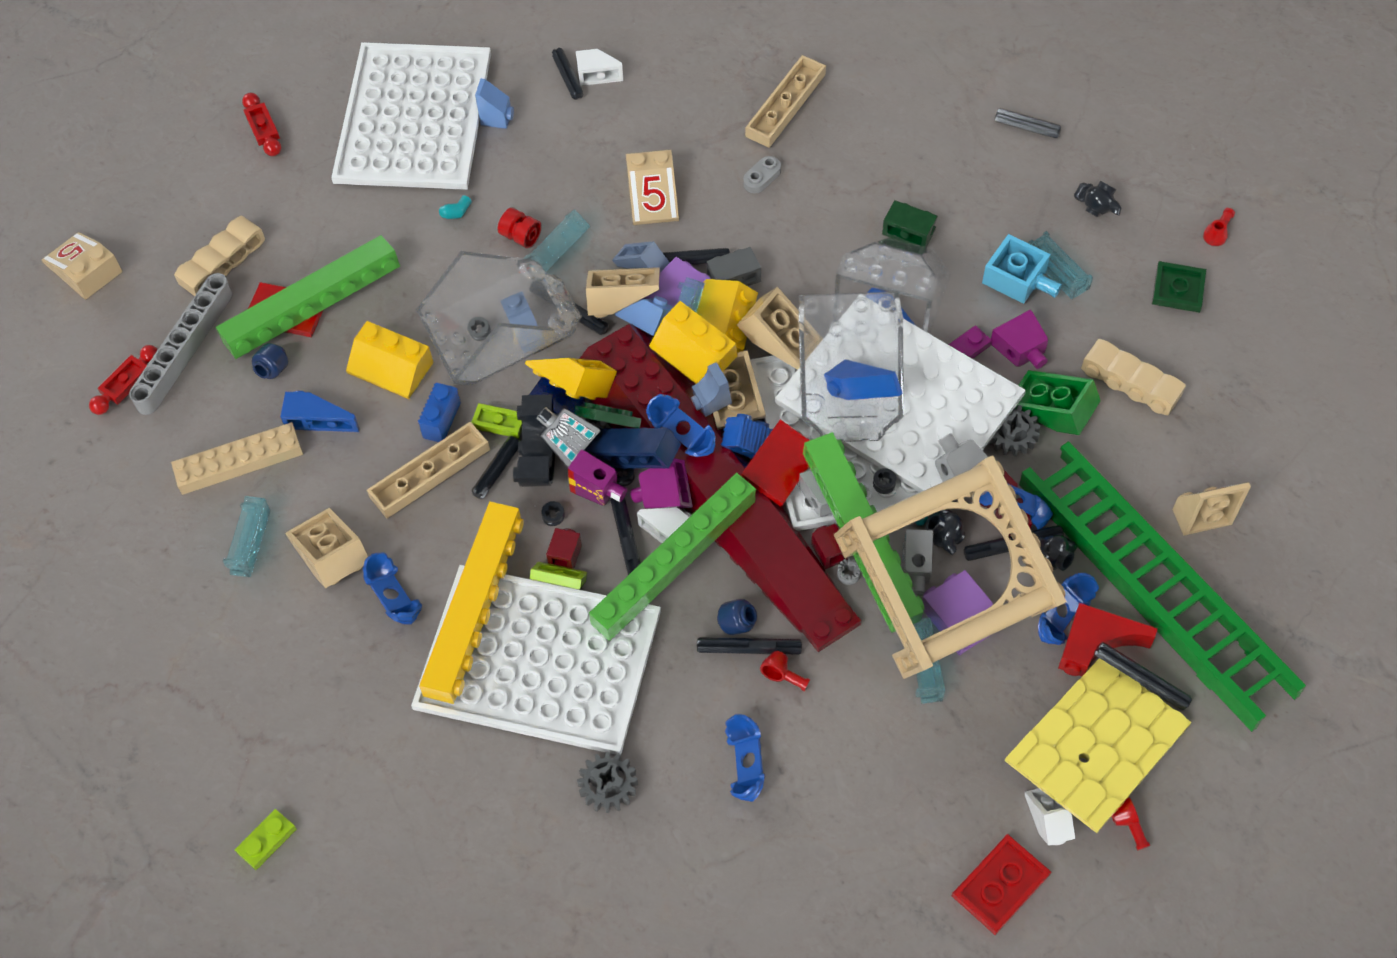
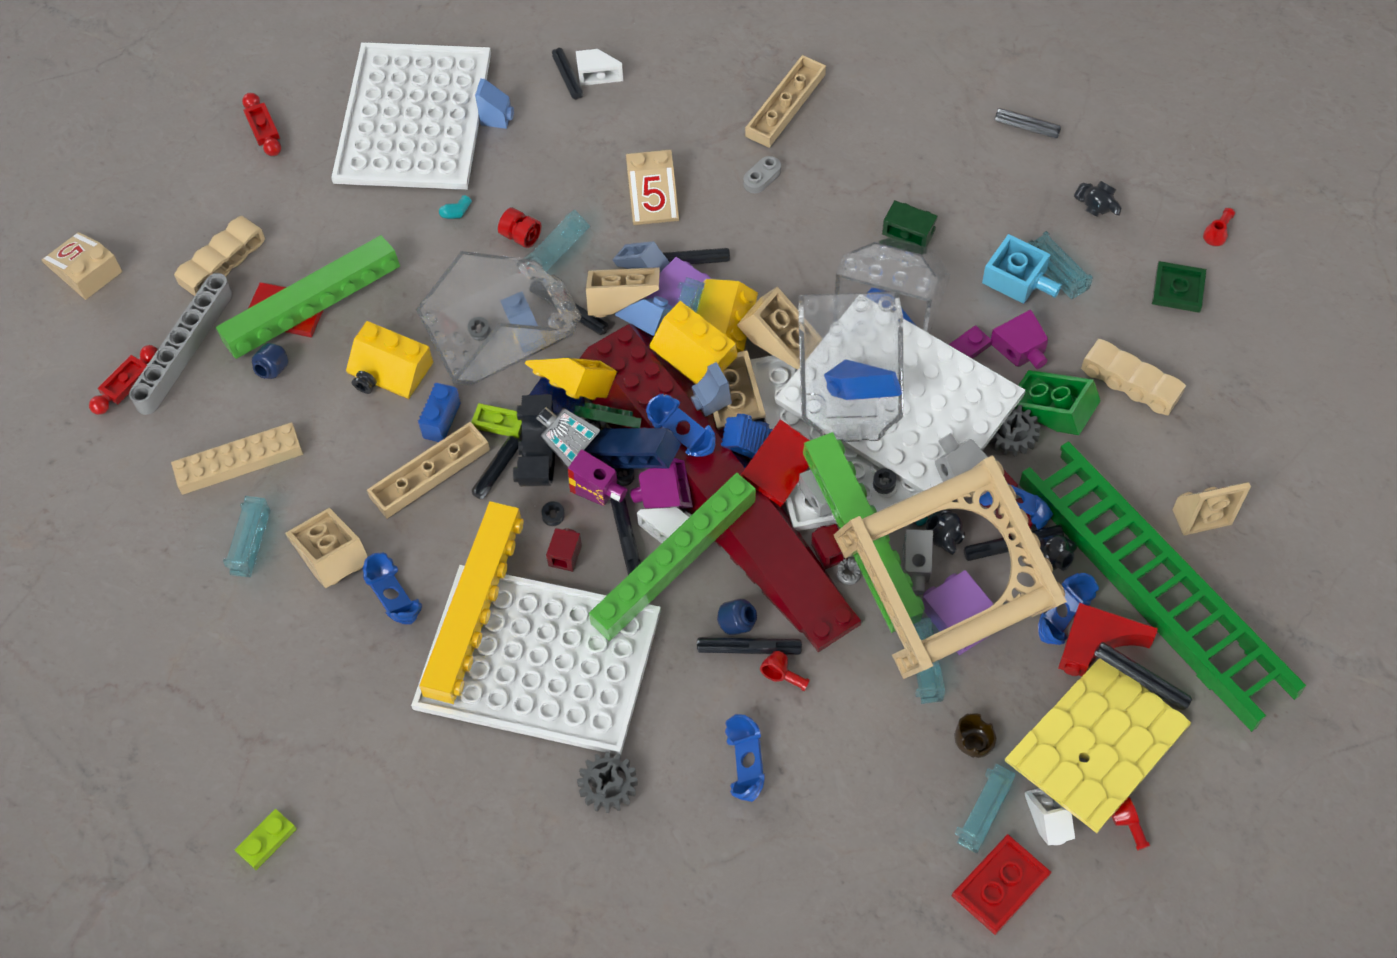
blue slope [280,391,359,432] -> none
lime plate [530,562,587,589] -> none
dark grey hinge [707,247,761,286] -> none
none -> black bush [351,371,377,394]
none -> dark brown hair [954,713,997,758]
none -> clear light blue container [955,764,1016,854]

